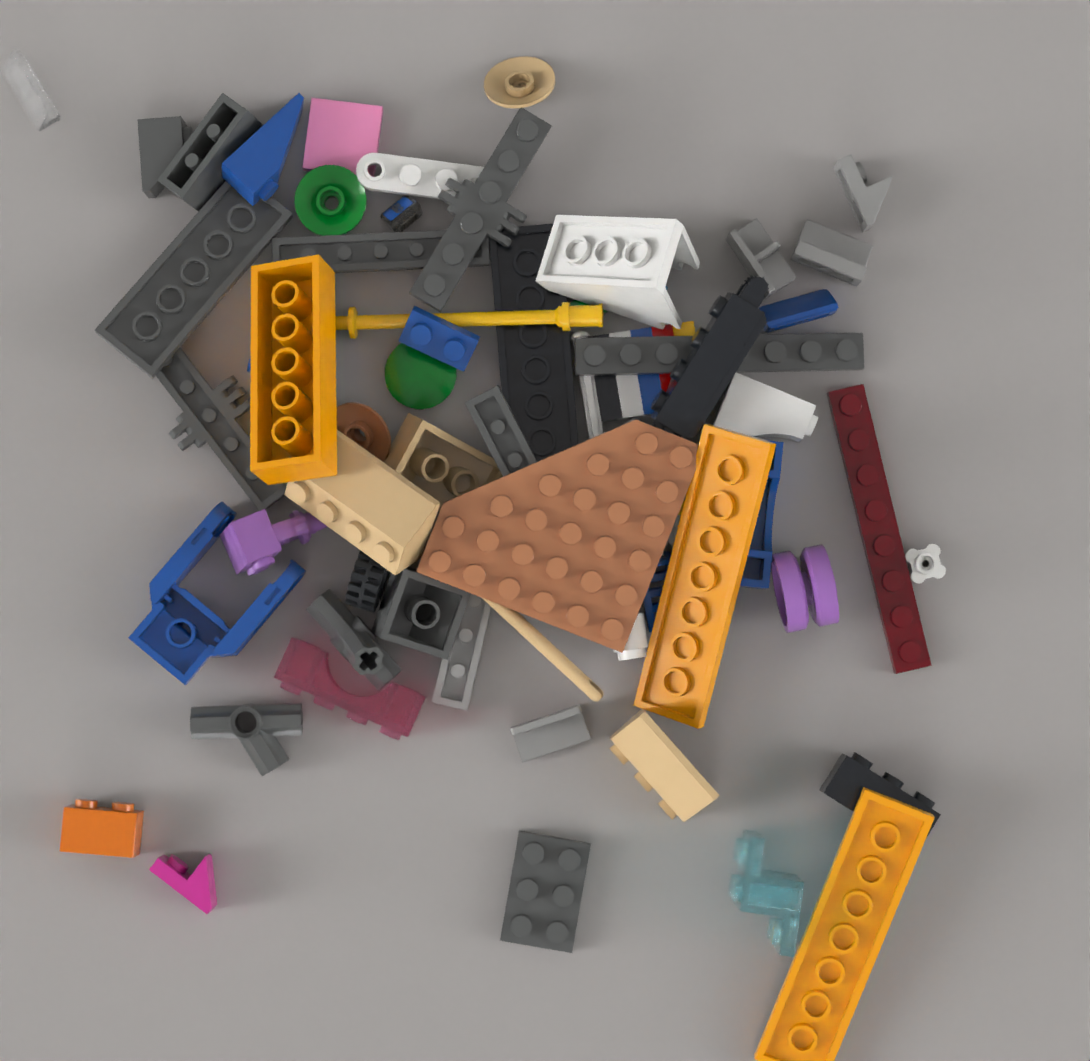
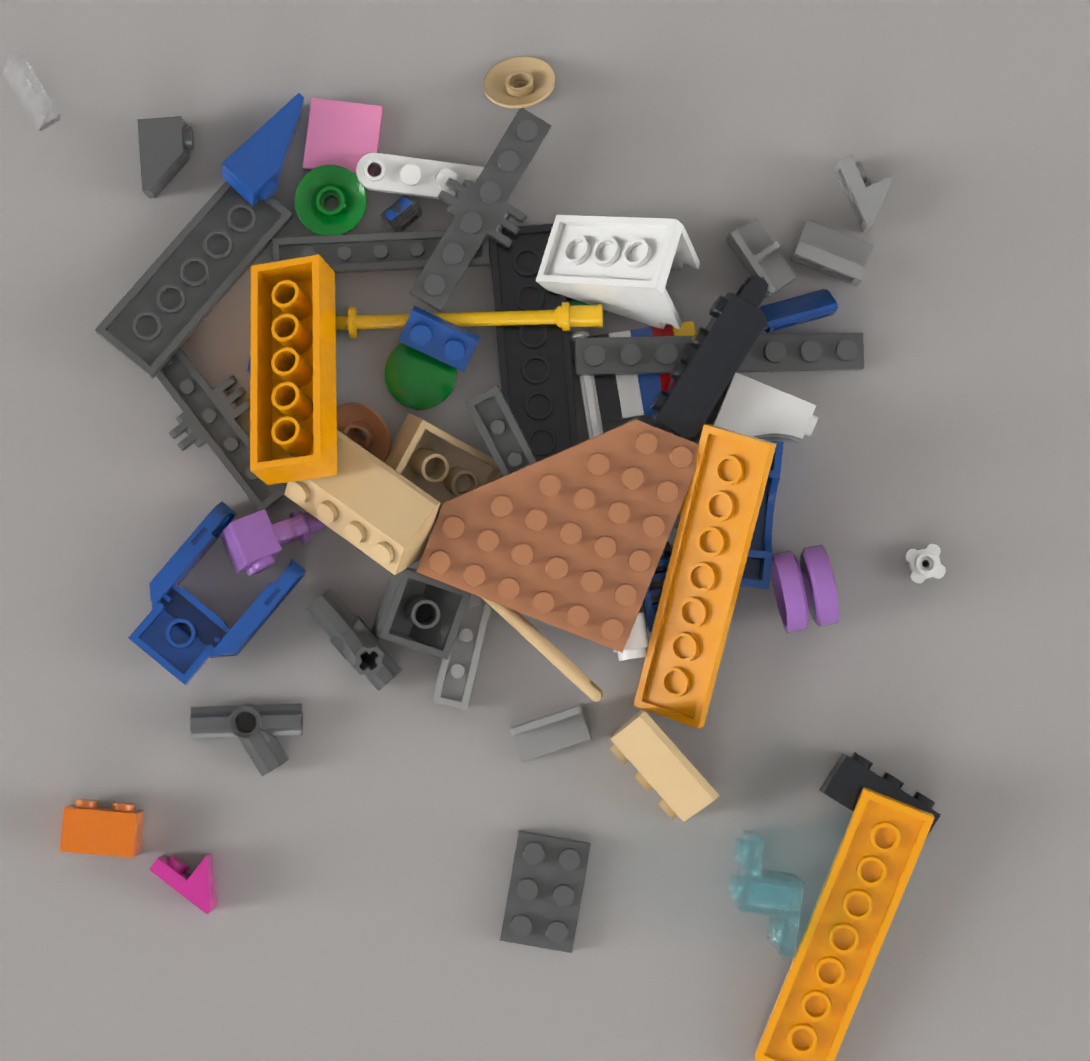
dark grey brick [157,93,263,212] -> none
clear pink arch [274,637,428,740] -> none
black tyre [345,550,390,613] -> none
dark red plate [826,384,932,674] -> none

